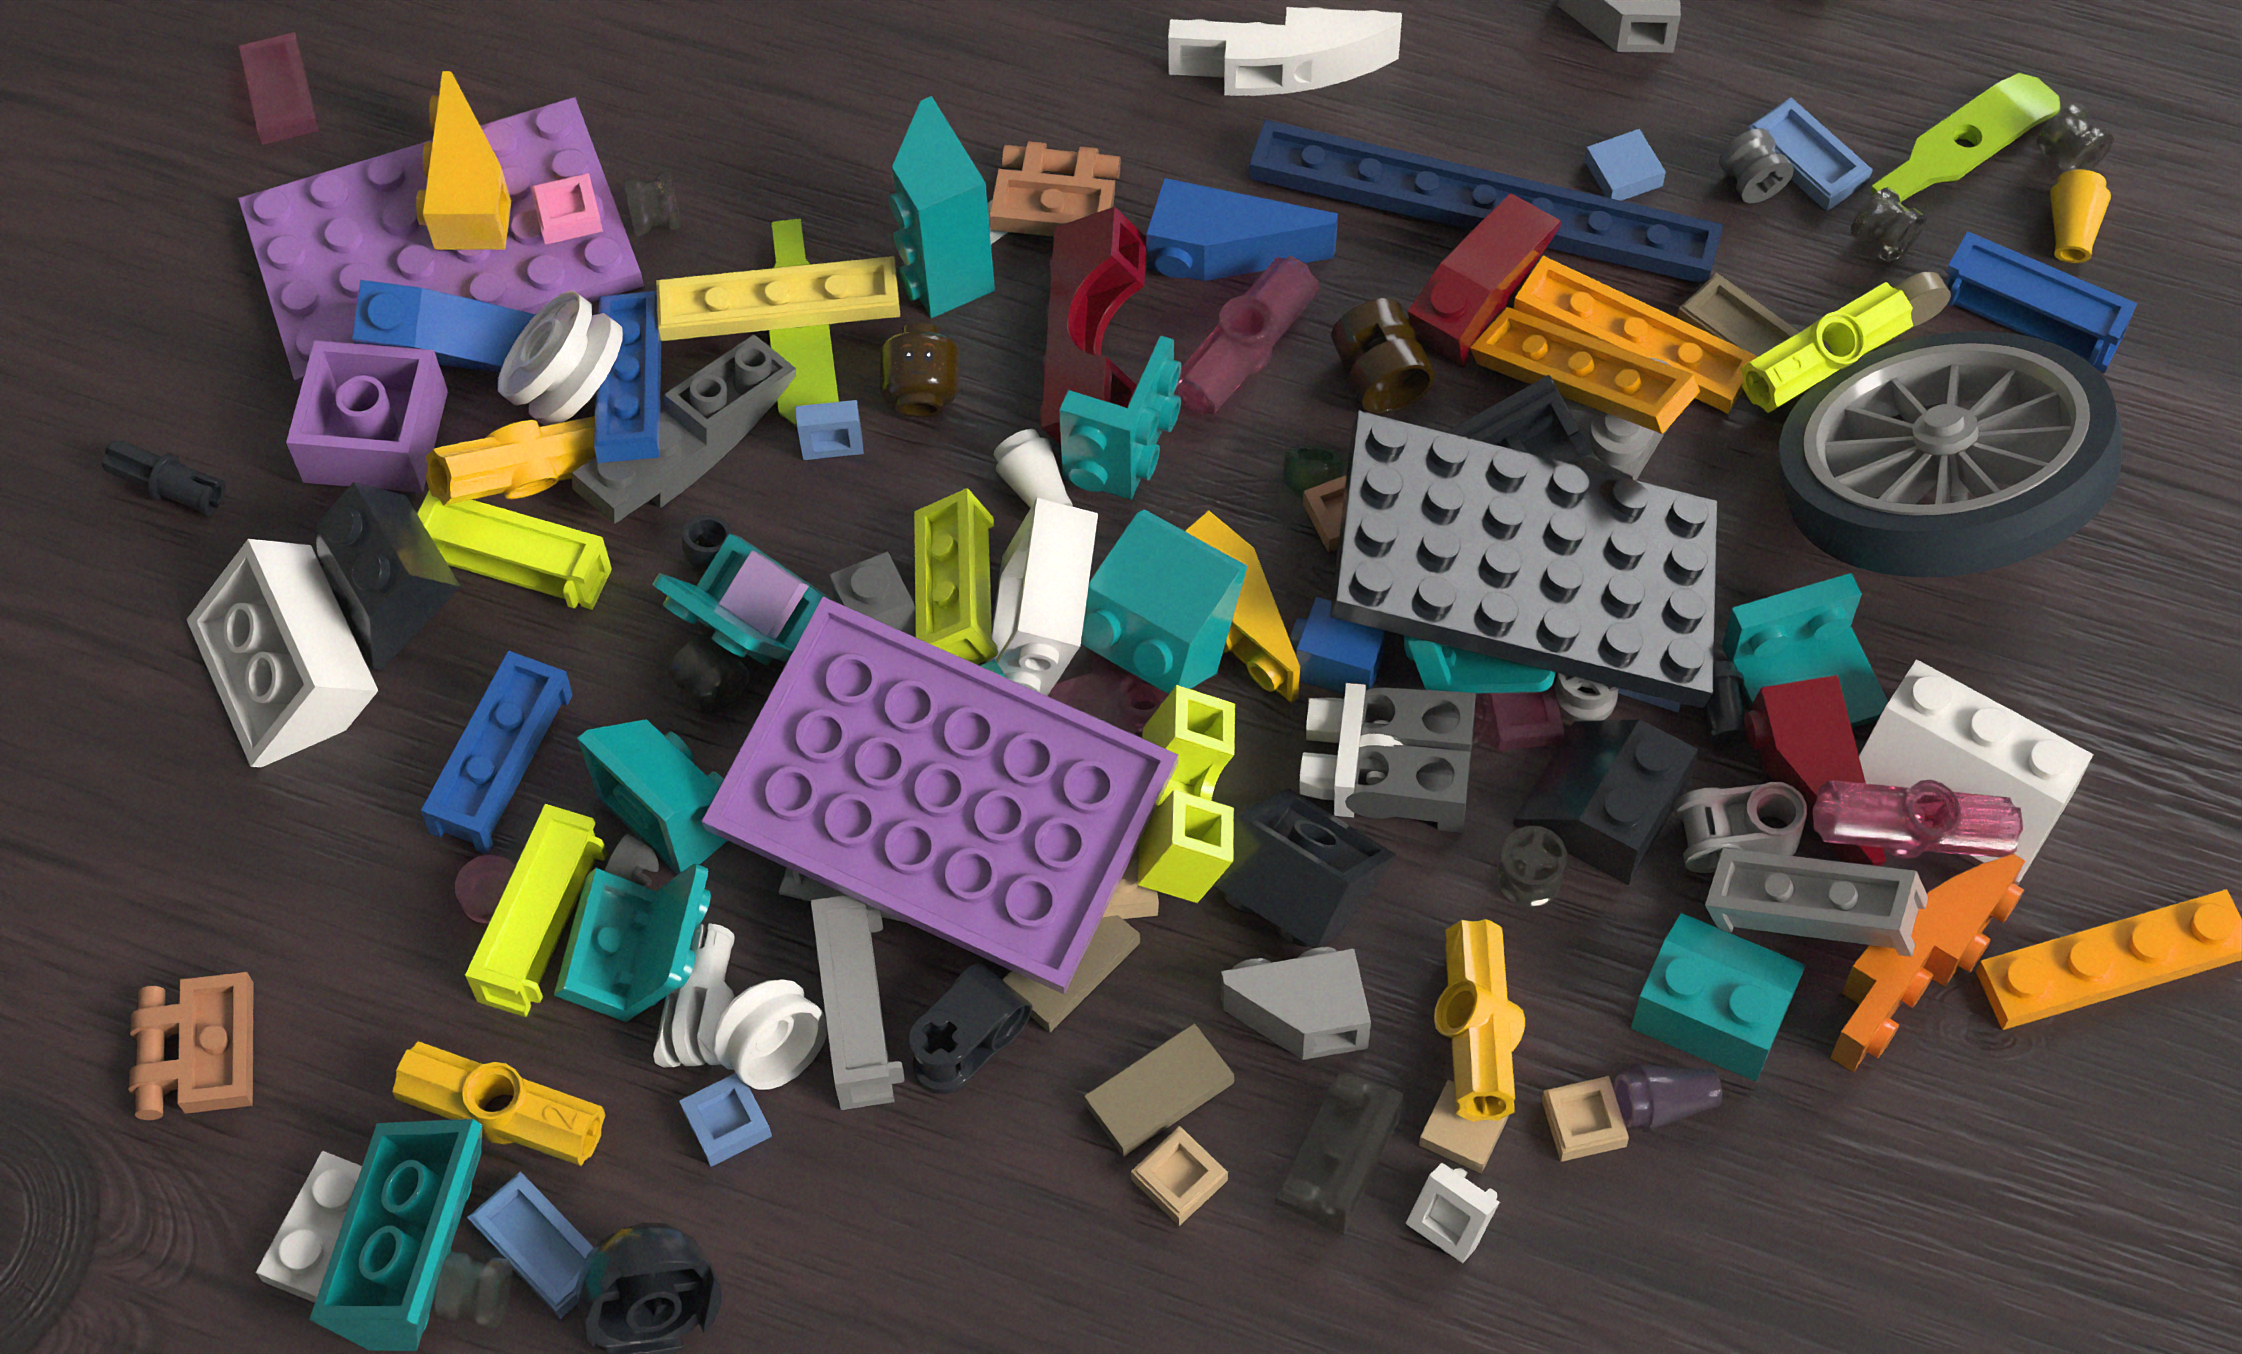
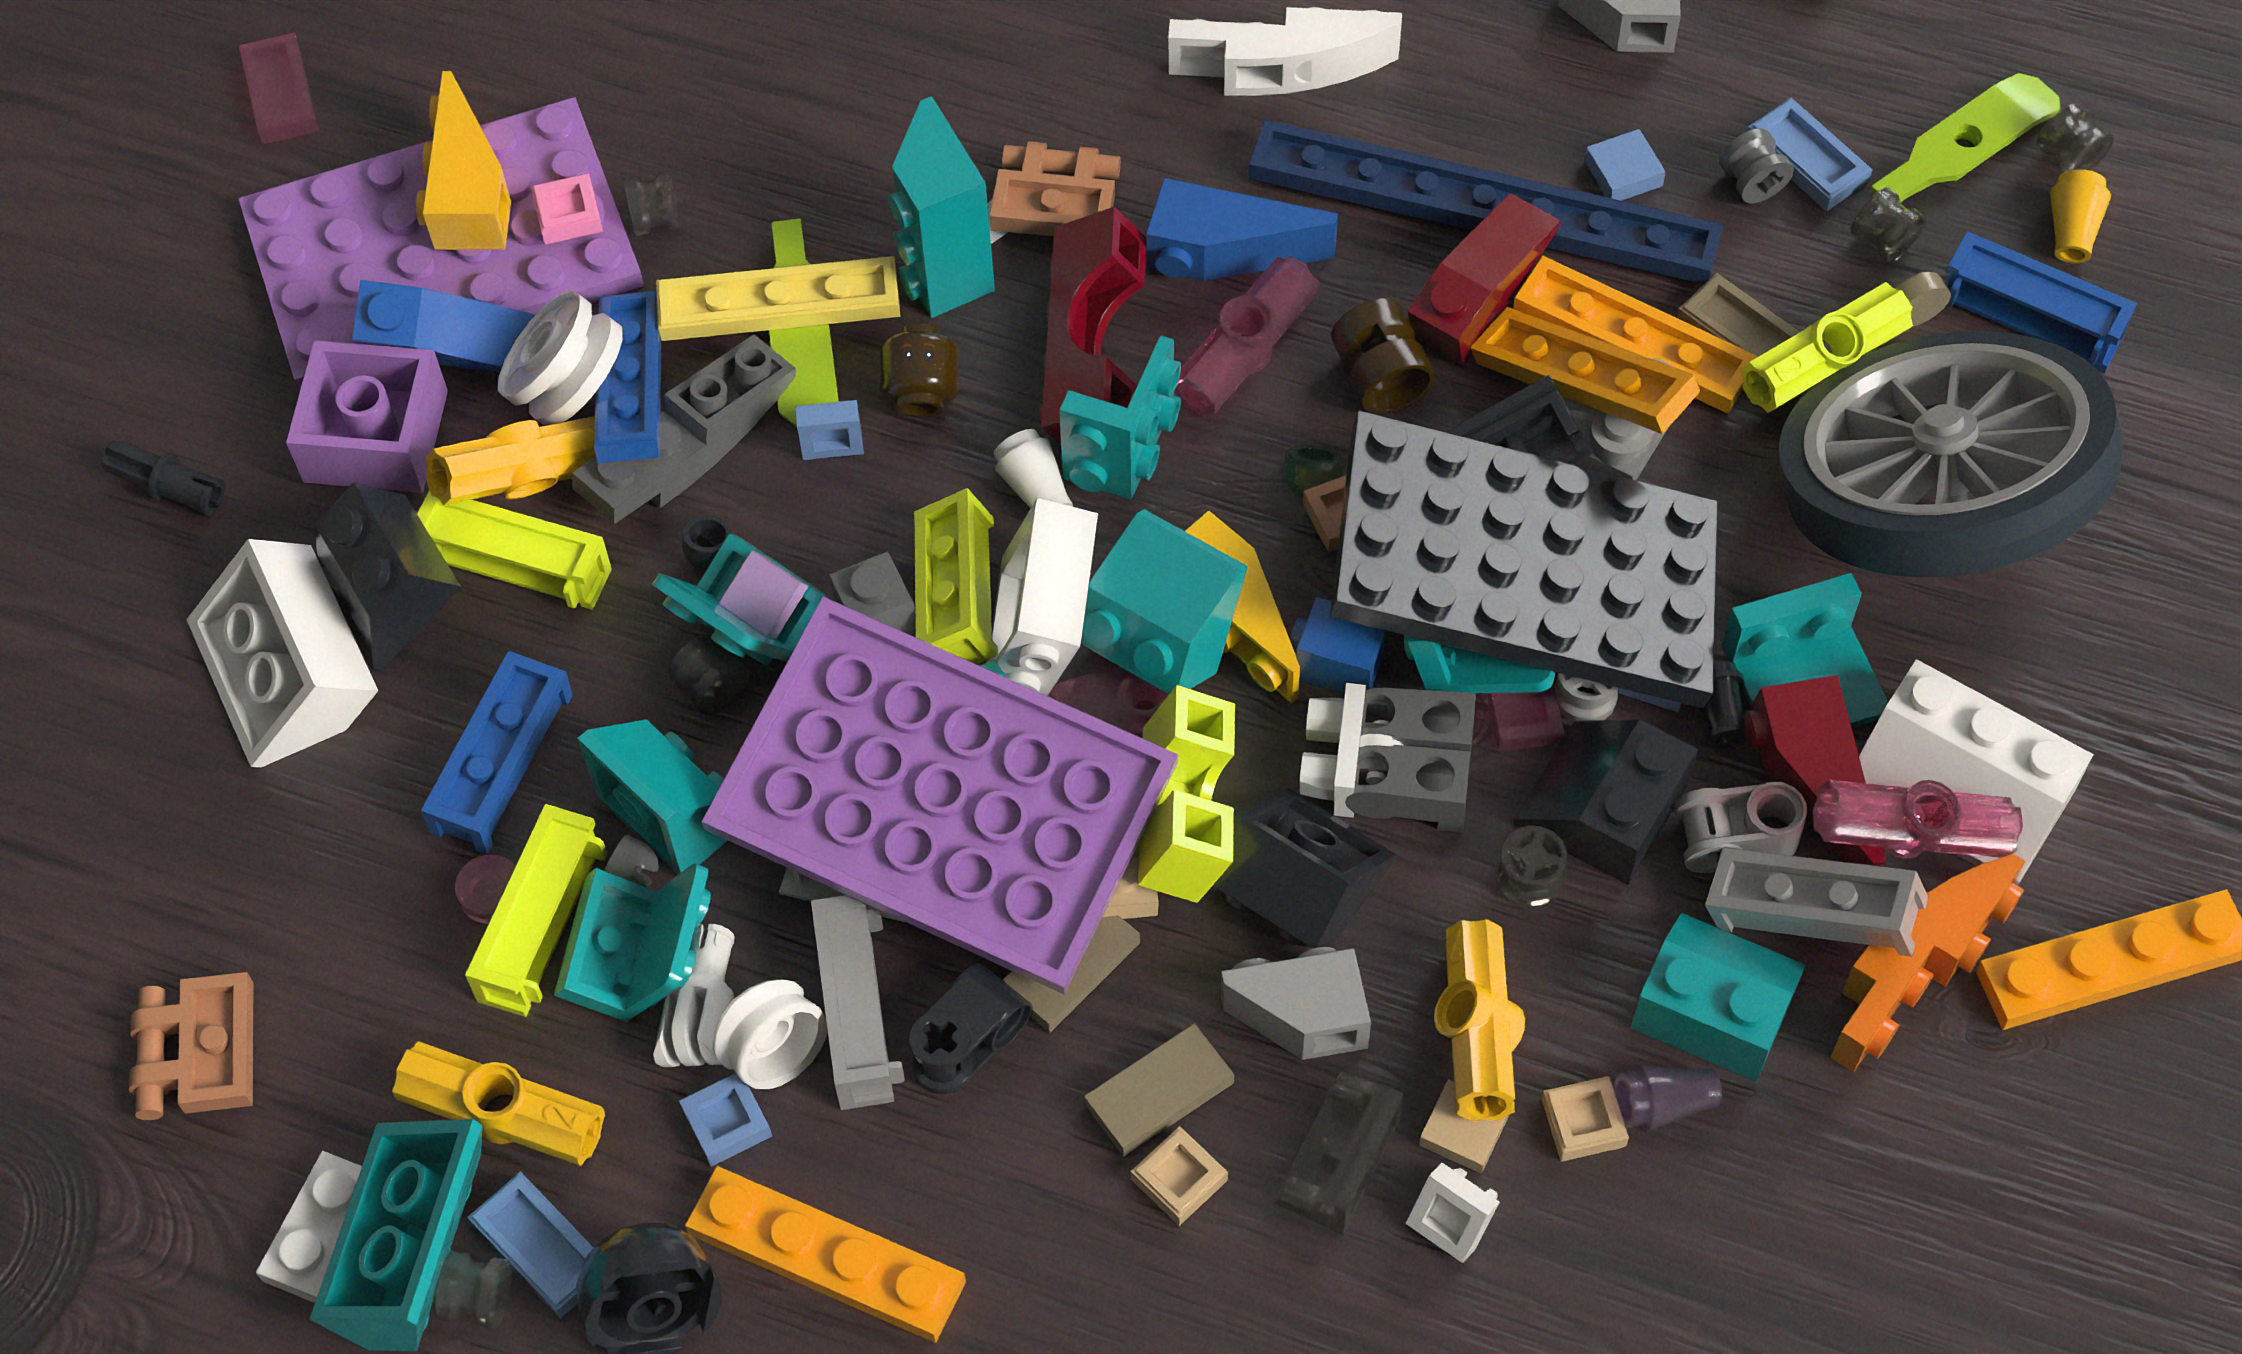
none -> light orange plate [685,1166,966,1343]

